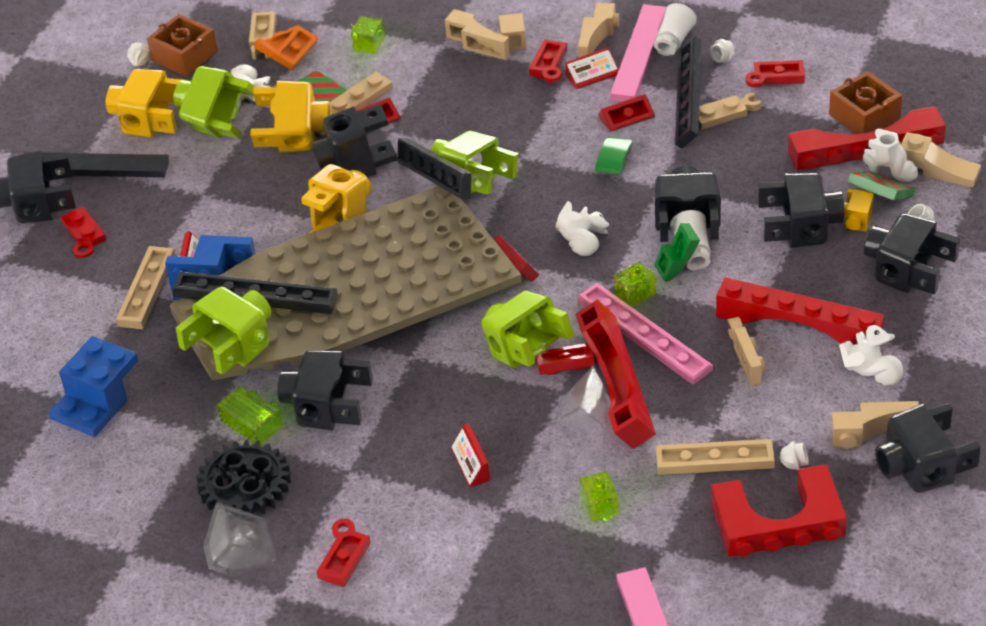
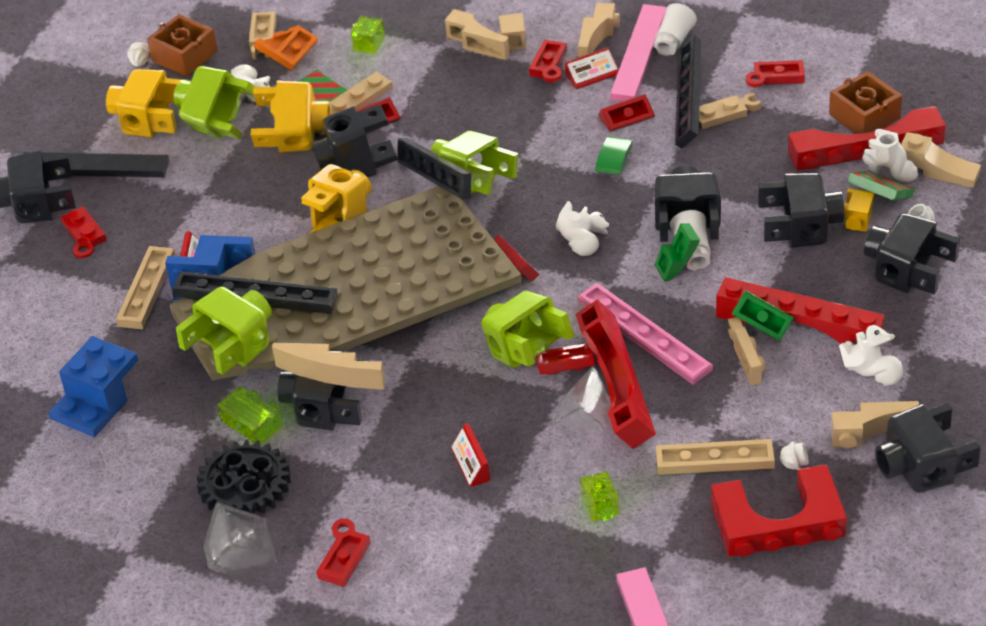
clear neon green brick [613,261,657,307] -> none
white plate [710,39,735,63] -> none
none -> tan slope [272,343,385,390]
none -> green slope [732,290,794,341]

